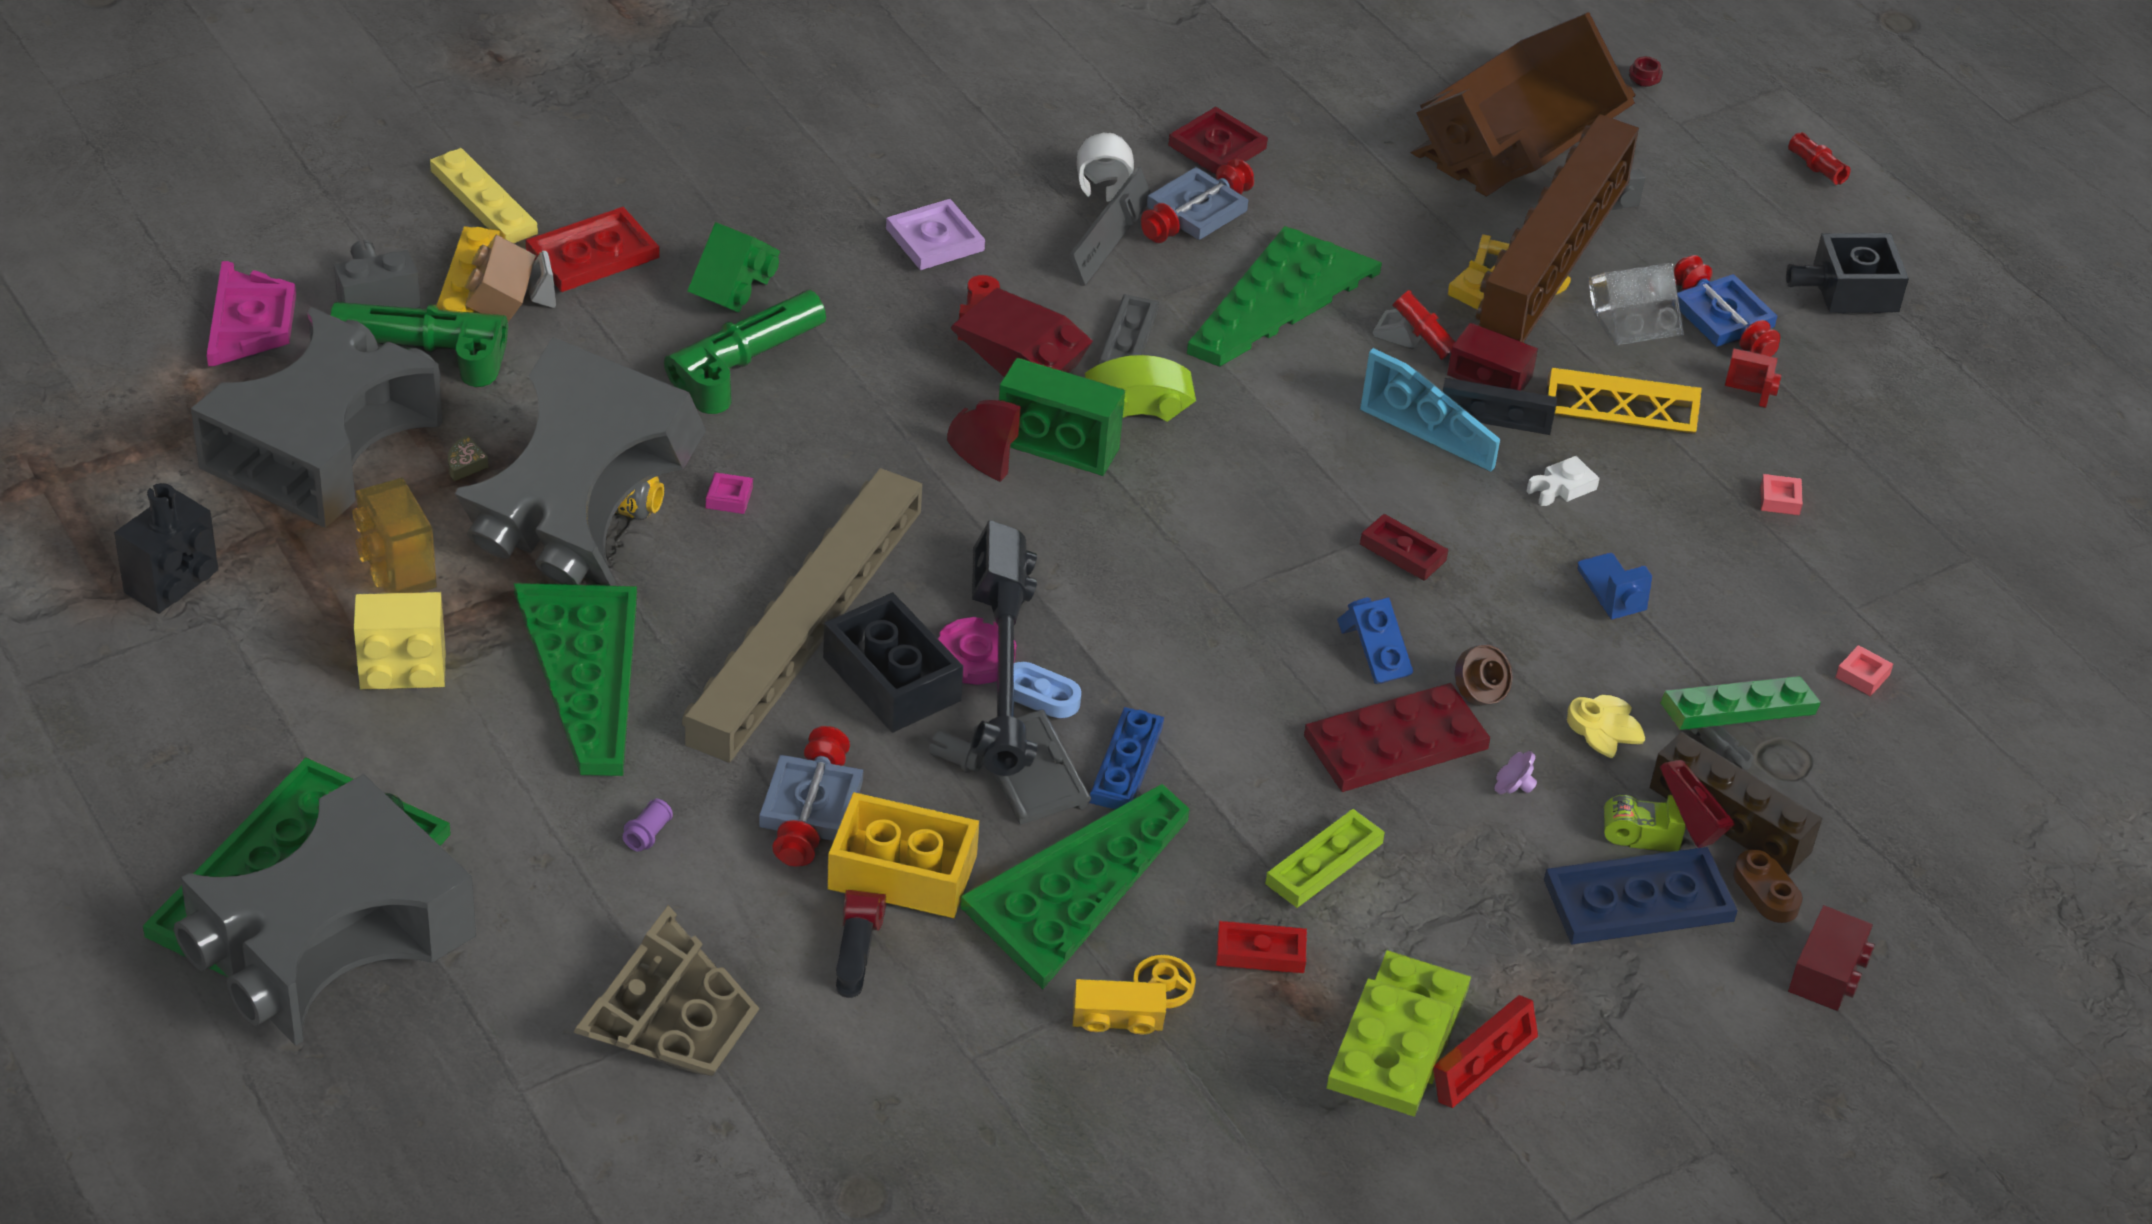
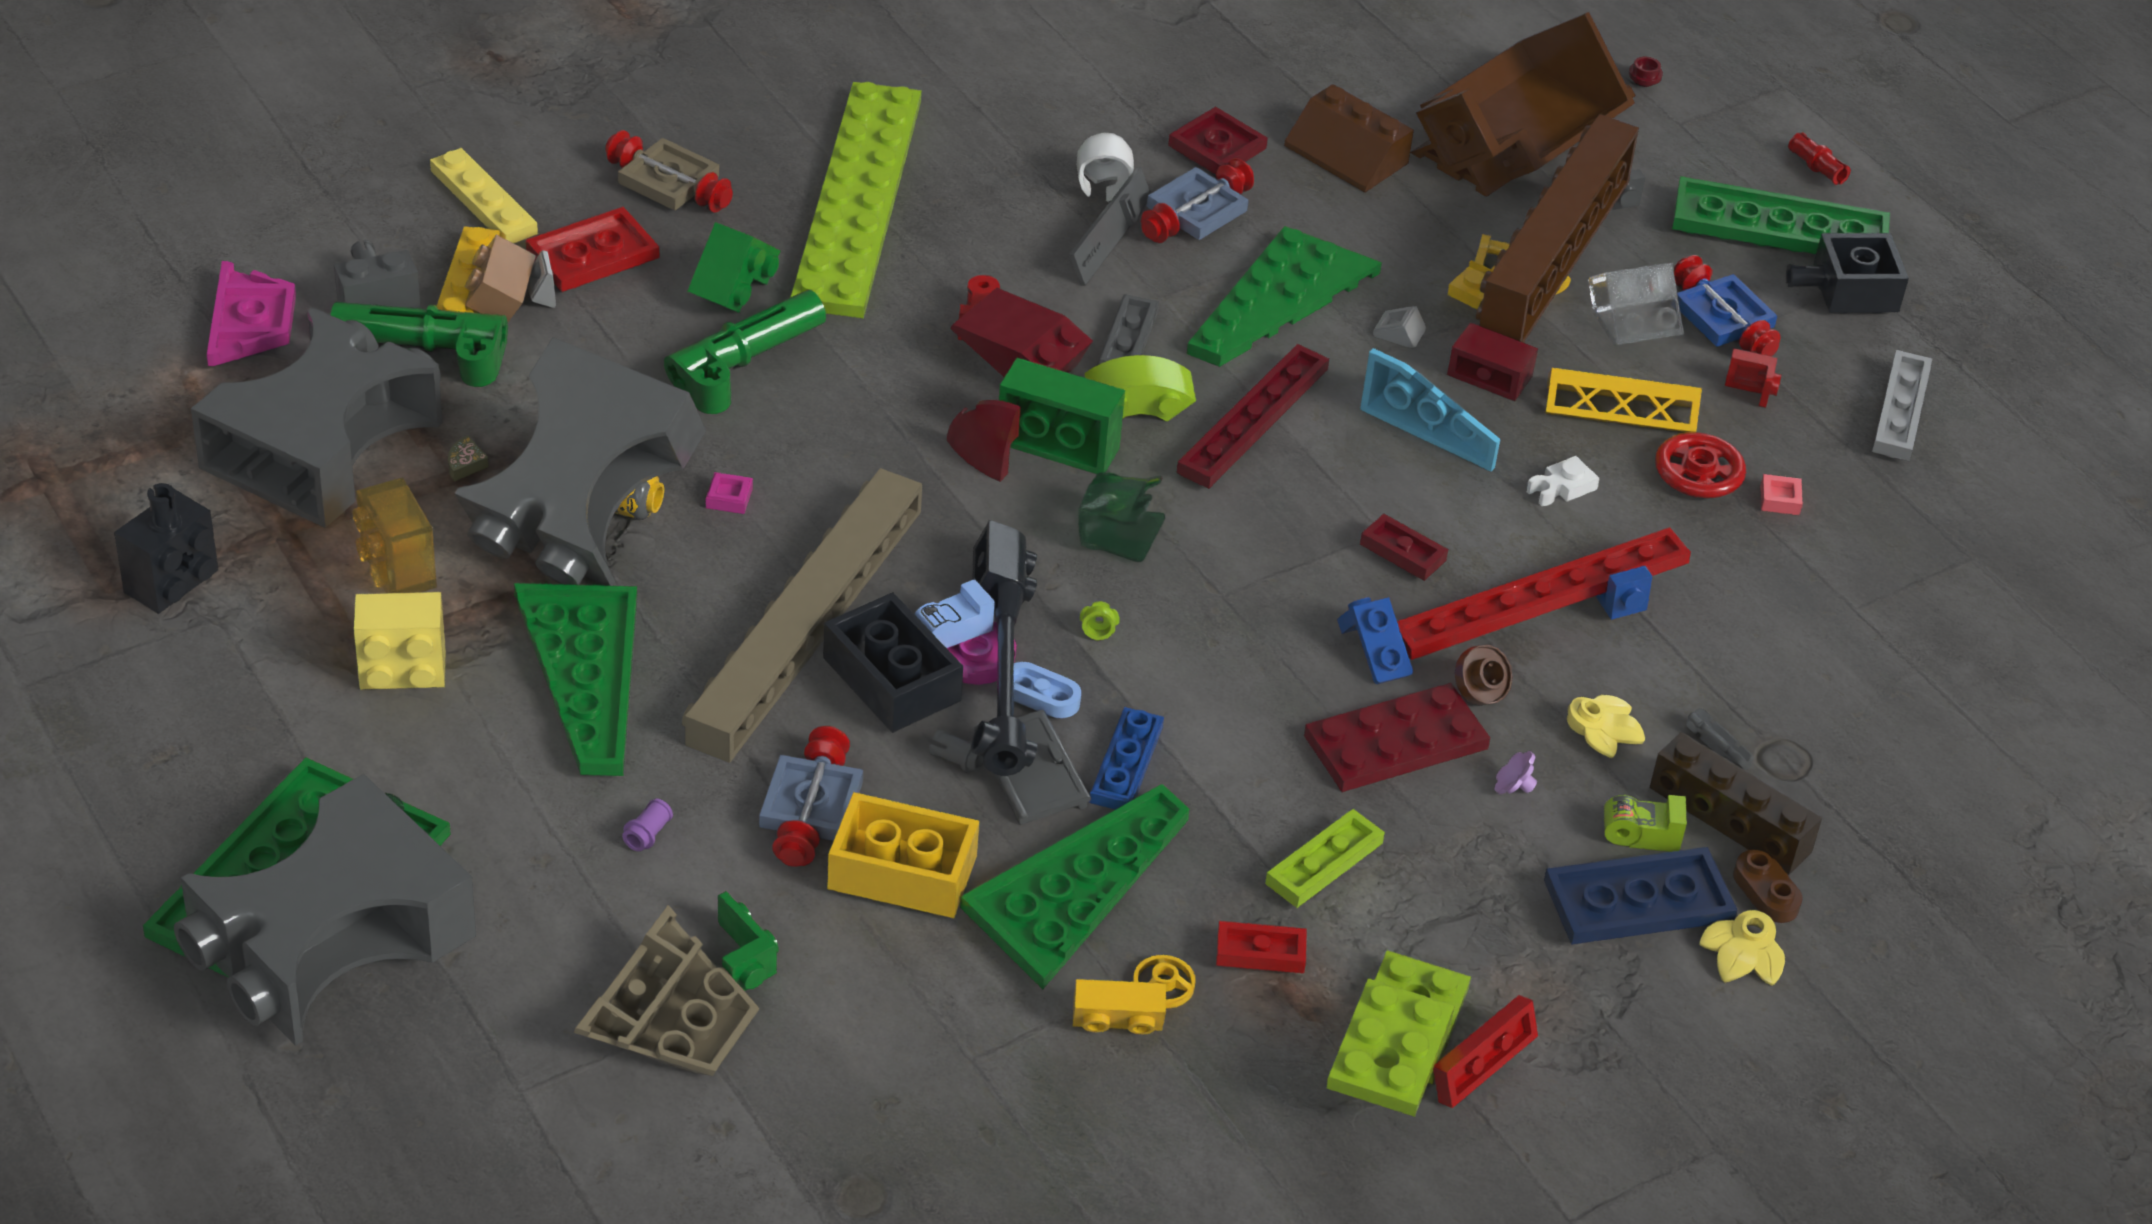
black piece [836,890,886,998] -> none
lavender plate [886,199,985,270] -> none
red pin [1392,290,1455,360] -> none
black plate [1443,378,1558,435] -> none
green plate [1660,676,1821,730] -> none
dark red slope [1660,760,1734,848] -> none
dark red brick [1788,905,1875,1011] -> none
coral tile [1835,645,1893,697] -> none
none -> dark tan plate [605,130,733,212]
none -> green bracket [718,891,779,991]
none -> lime plate [790,82,922,318]
none -> light blue leg [915,579,994,648]
none -> clear green piece [1078,472,1165,562]
none -> lime plate [1079,601,1120,640]
none -> dark red plate [1176,344,1330,489]
none -> reddish brown slope [1284,84,1414,193]
none -> red plate [1397,527,1691,660]
none -> red plate [1655,432,1746,498]
none -> green plate [1672,176,1890,254]
none -> light yellow plate [1699,910,1785,986]
none -> light grey plate [1872,350,1932,461]

